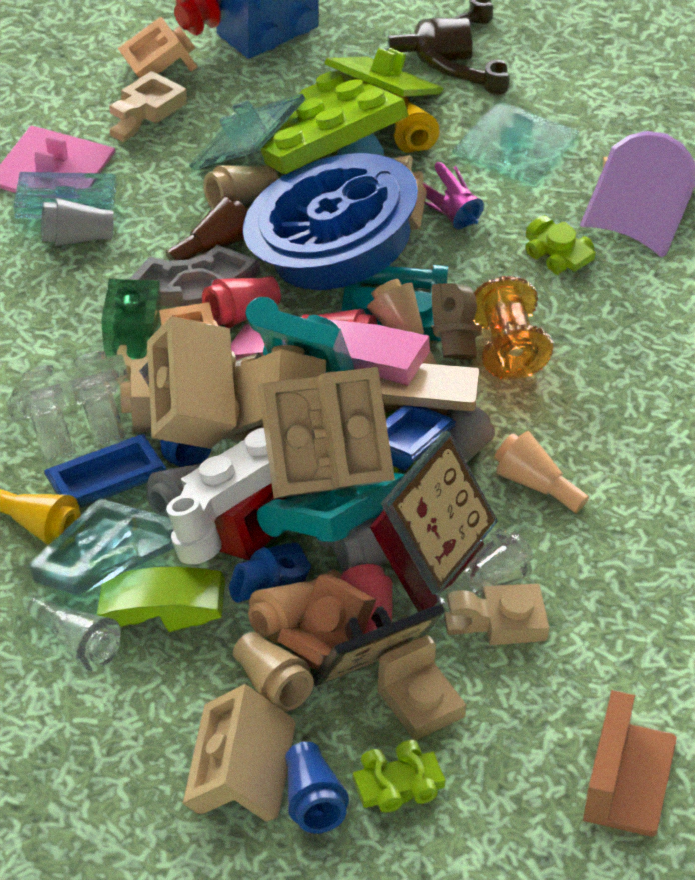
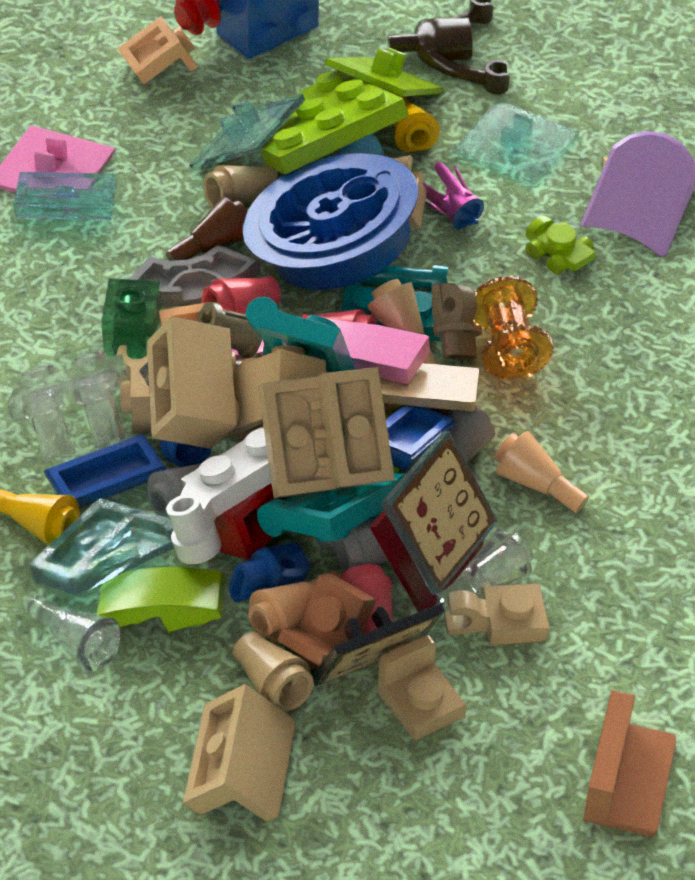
light grey cone [41,198,114,247] -> none
tan plate [110,71,187,142] -> none
blue cone [285,741,349,834] -> none
lime piece [352,740,446,813] -> none
none -> dark tan bush [197,302,262,358]

